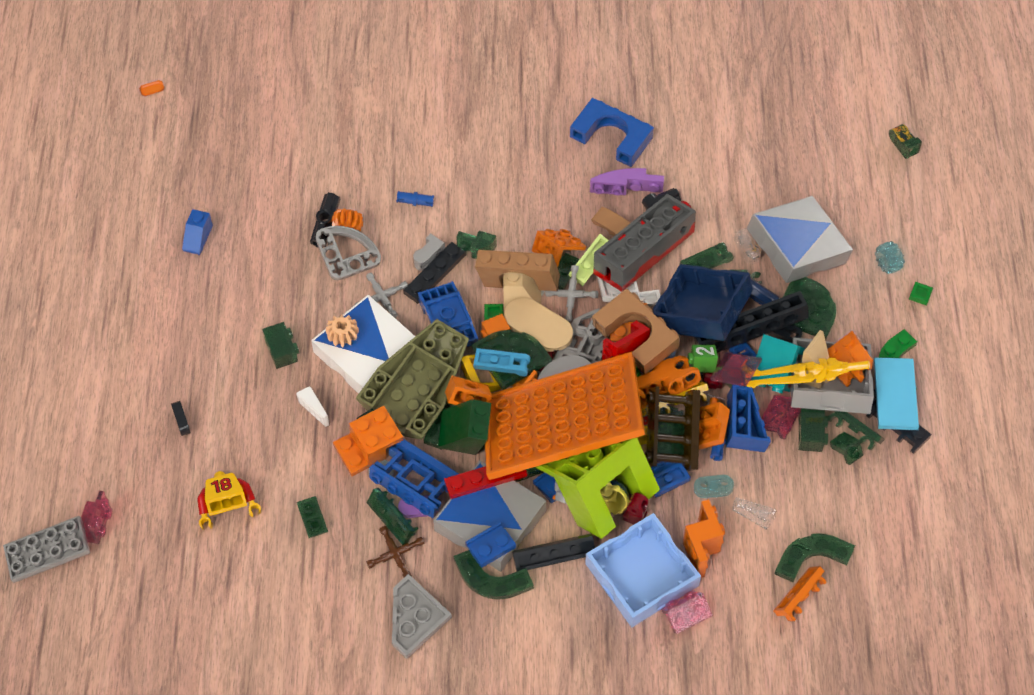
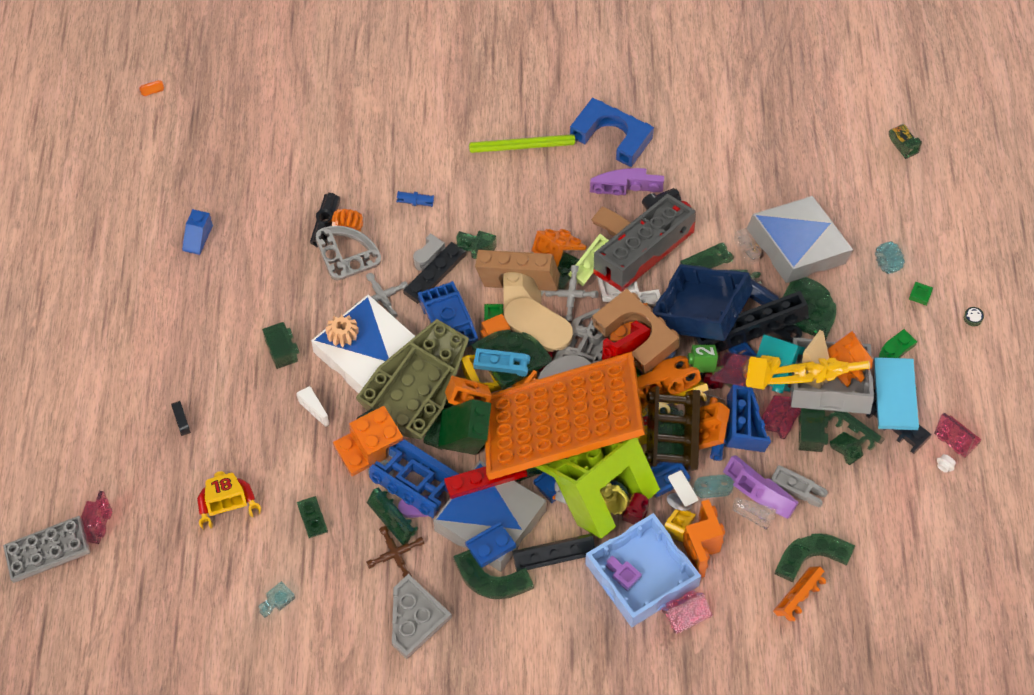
none -> clear light blue plate [258,581,295,618]
none -> lime axle [469,134,575,153]
none -> medium lavender plate [606,556,642,591]
none -> yellow slope [665,509,696,542]
none -> flat silver sticker [667,493,692,511]
none -> white sticker [668,470,698,507]
none -> medium lavender slope [723,455,799,519]
none -> yellow slope [746,355,781,390]
none -> light grey hinge [771,465,828,507]
none -> clear pink bracket [934,413,981,458]
none -> white plate [937,454,956,472]
none -> tile [964,307,984,326]

